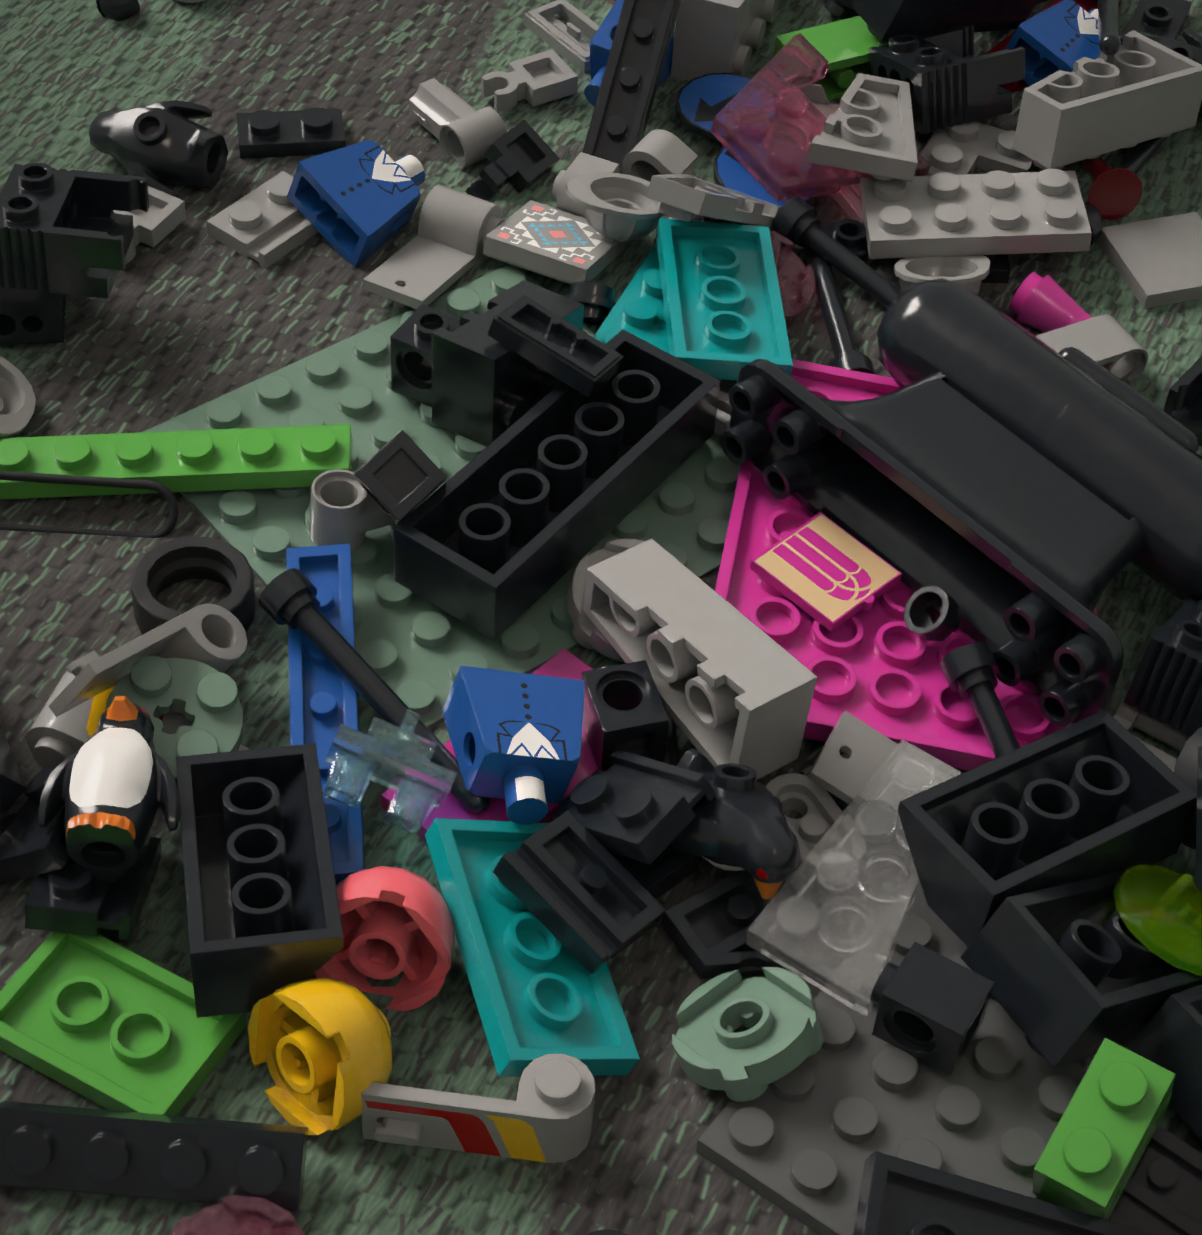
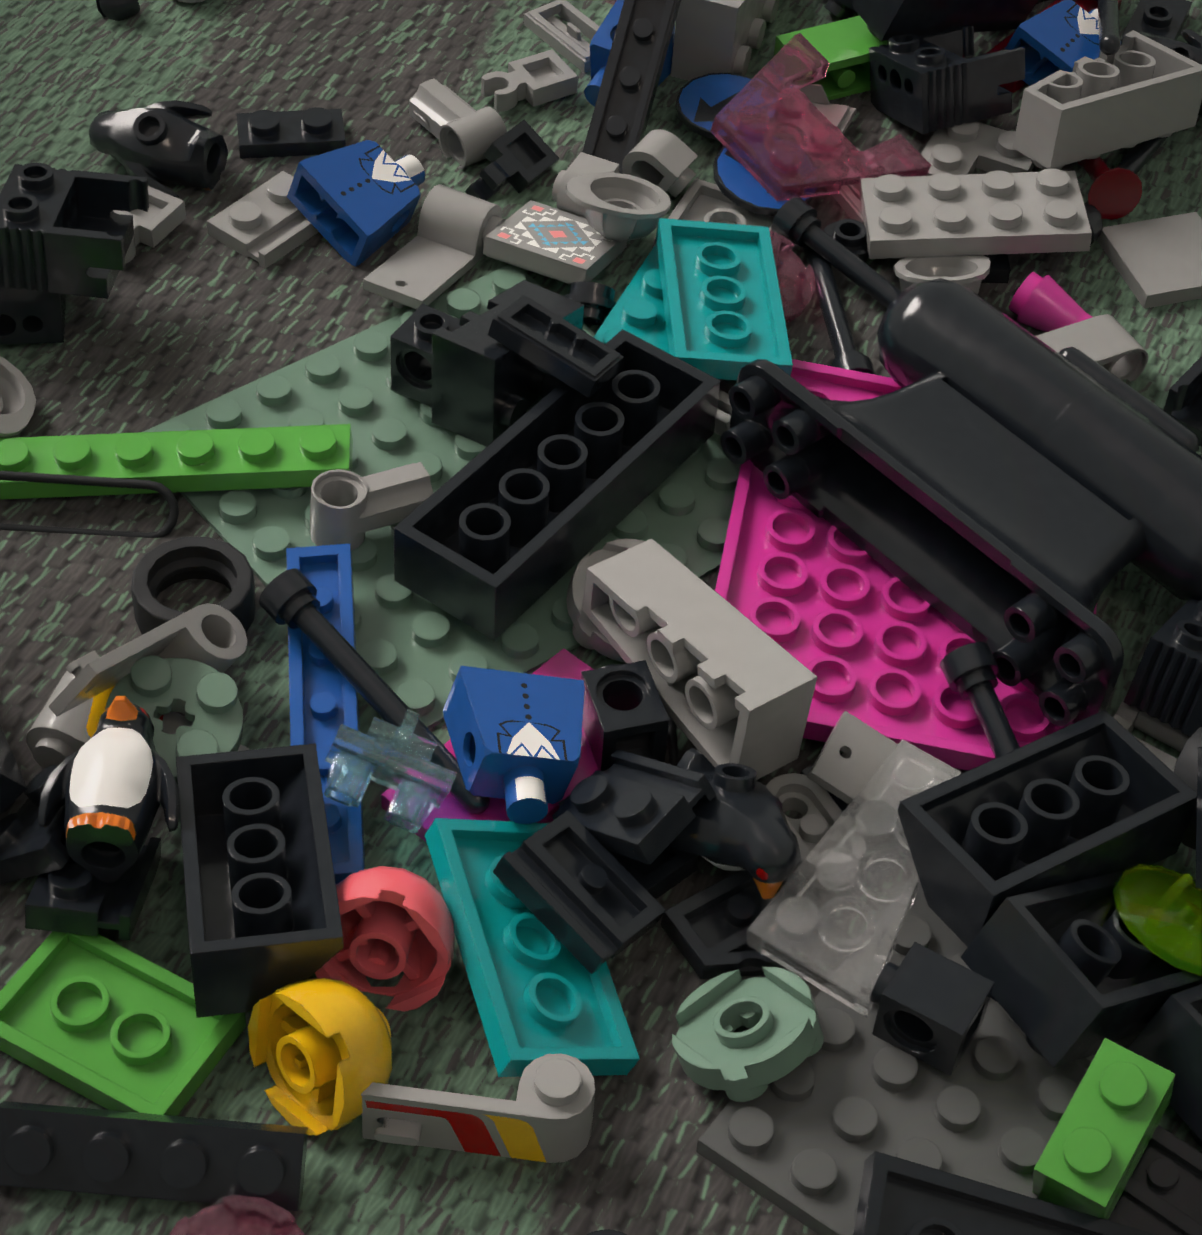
black brick [354,430,447,524] -> none
light grey wing [646,174,781,228] -> none
piece [750,512,902,632] -> none
light grey wing [806,73,918,182] -> none
black hinge [904,586,962,642] -> none

